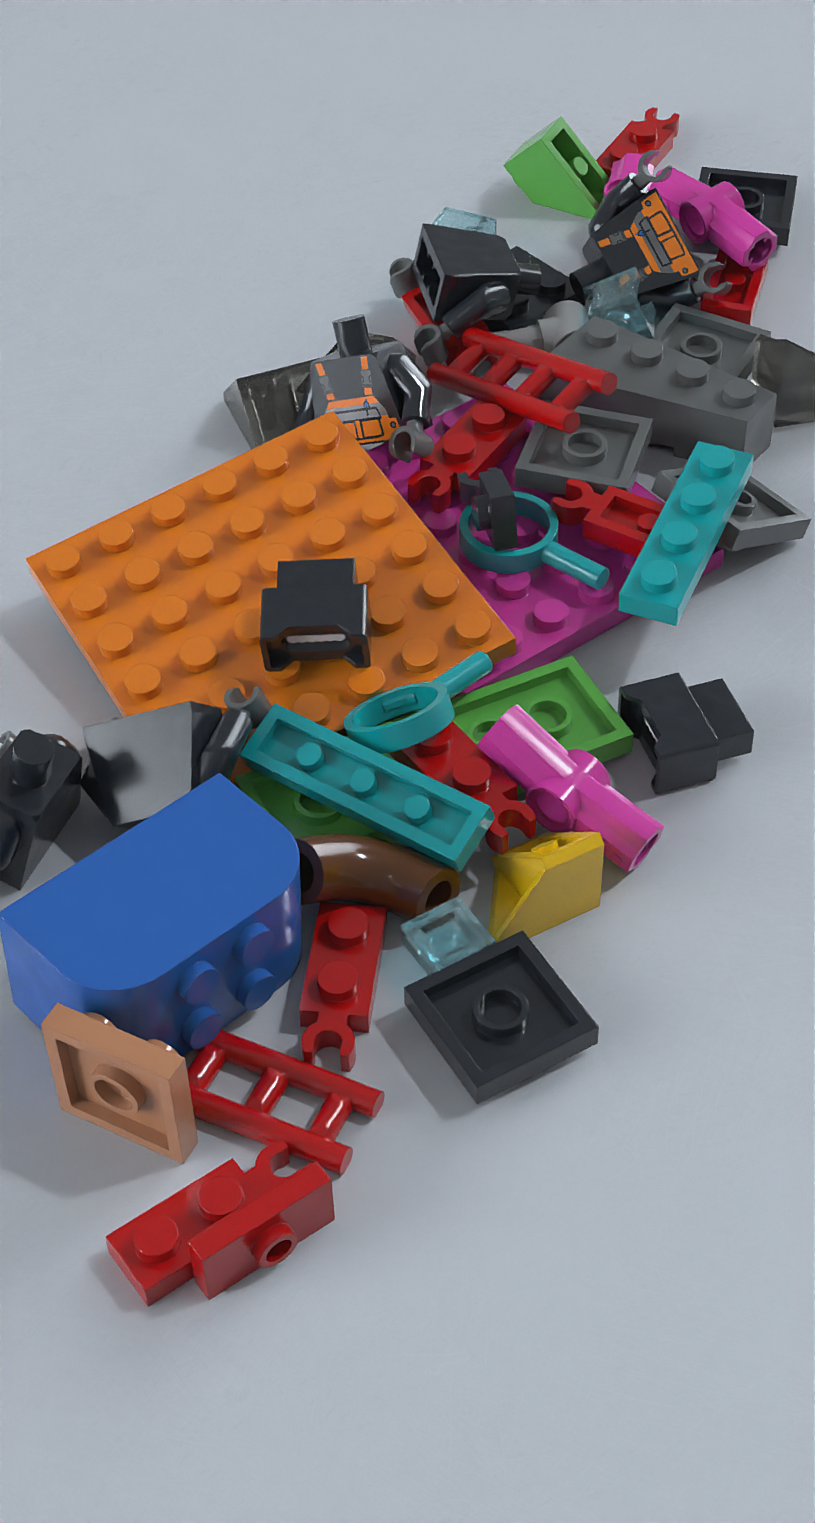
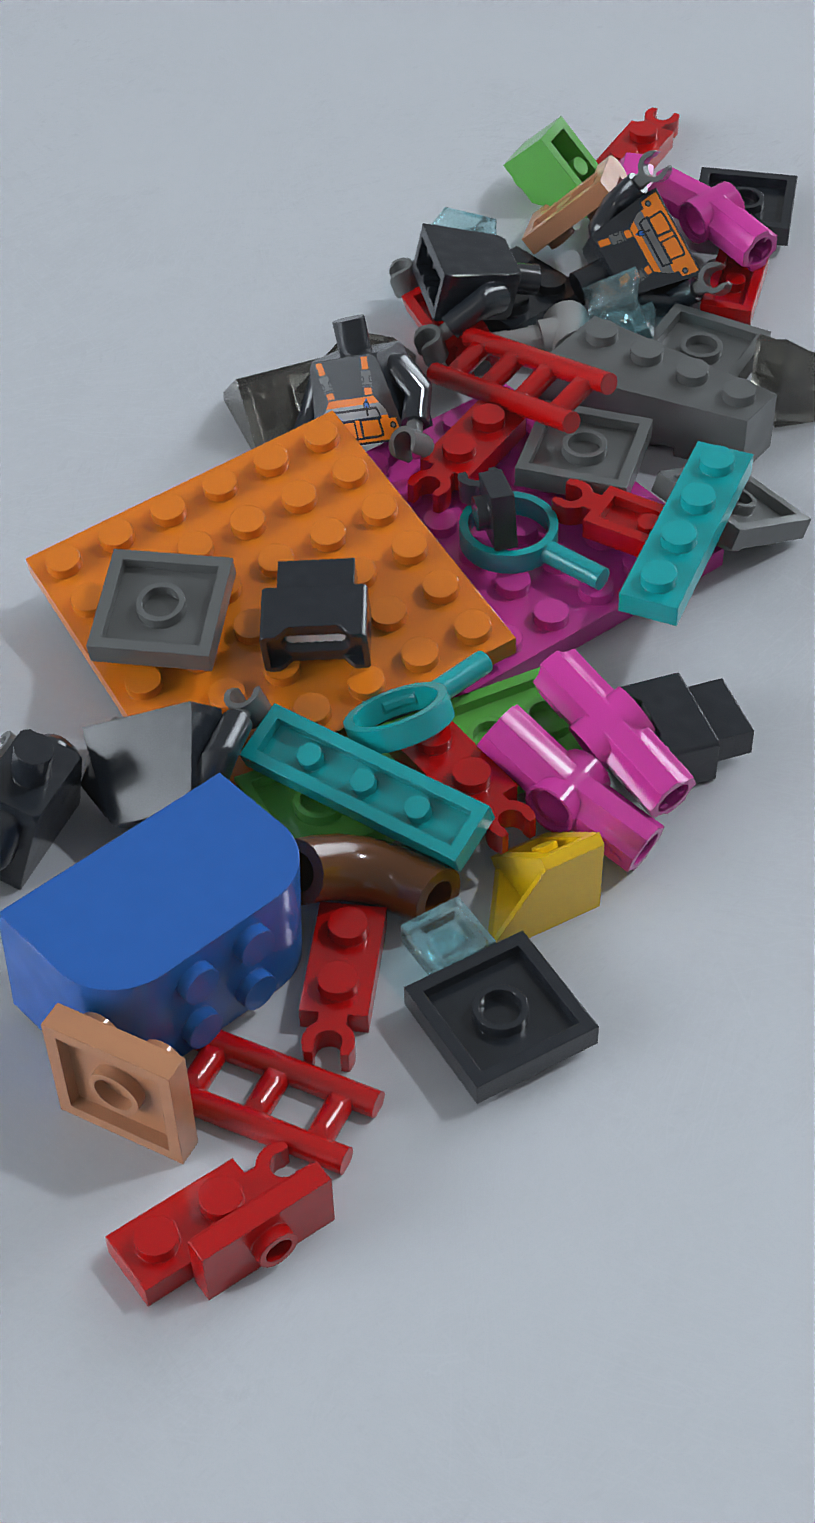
none -> dark grey plate [86,549,236,671]
none -> nougat plate [522,155,627,255]
none -> dark pink piece [533,649,696,818]

